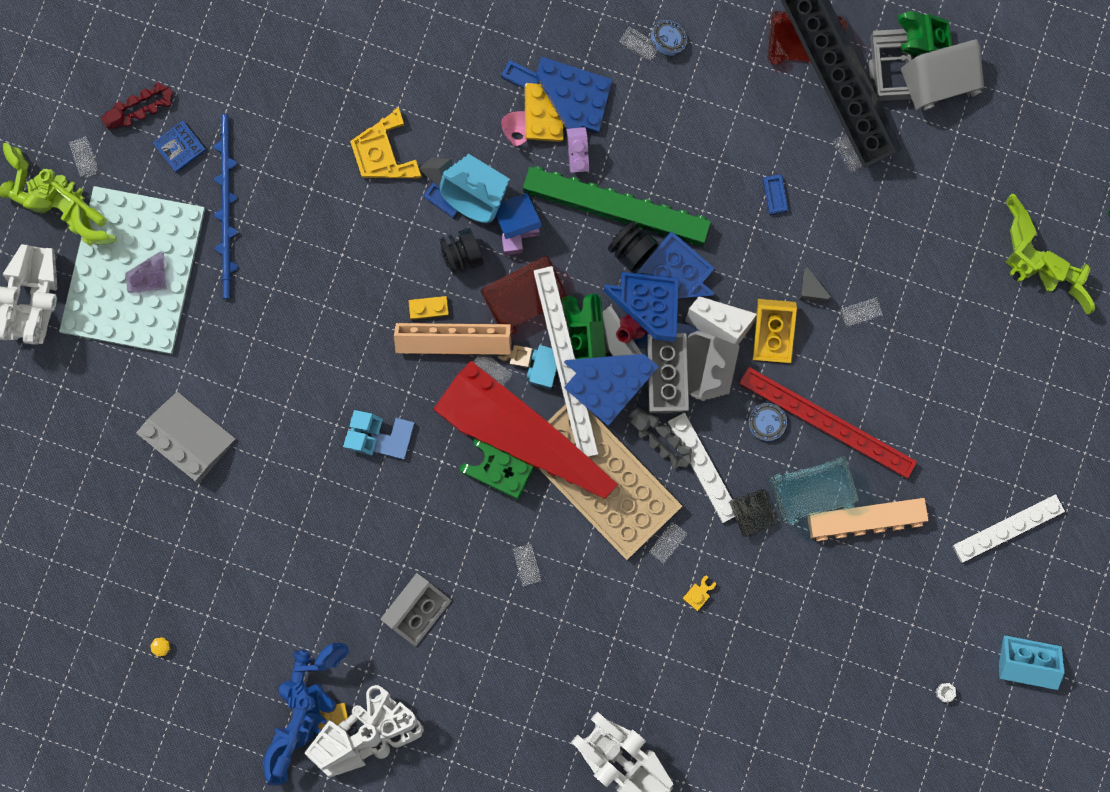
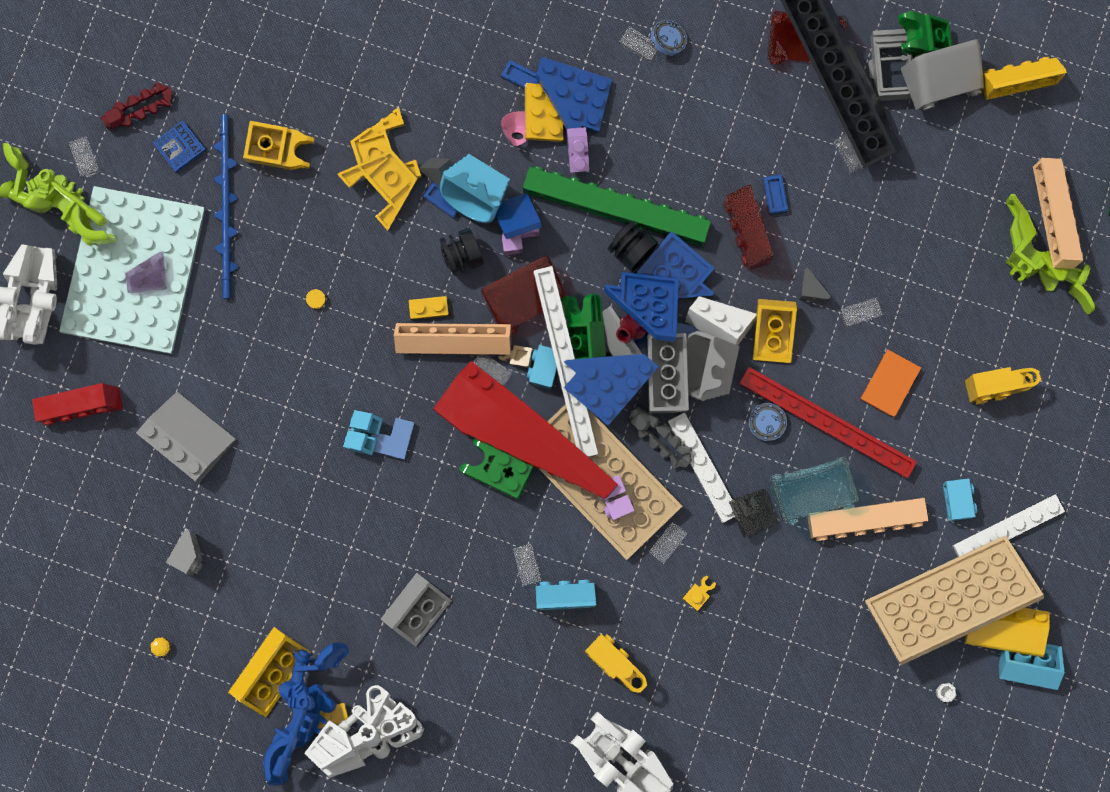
none -> red wedge [32,383,123,426]
none -> light grey slope [166,528,203,576]
none -> yellow slope [229,627,311,717]
none -> yellow brick [243,121,315,170]
none -> yellow tile [306,289,326,309]
none -> yellow wing [337,150,418,230]
none -> medium azure slope [536,580,596,610]
none -> yellow brick [585,634,647,693]
none -> lavender piece [598,475,634,521]
none -> clear red slope [724,184,774,270]
none -> orange tile [860,349,921,418]
none -> tan plate [865,535,1044,666]
none -> medium azure brick [943,479,977,522]
none -> yellow brick [965,367,1041,405]
none -> yellow slope [965,608,1049,657]
none -> yellow slope [982,57,1067,100]
none -> light nougat brick [1033,158,1083,269]

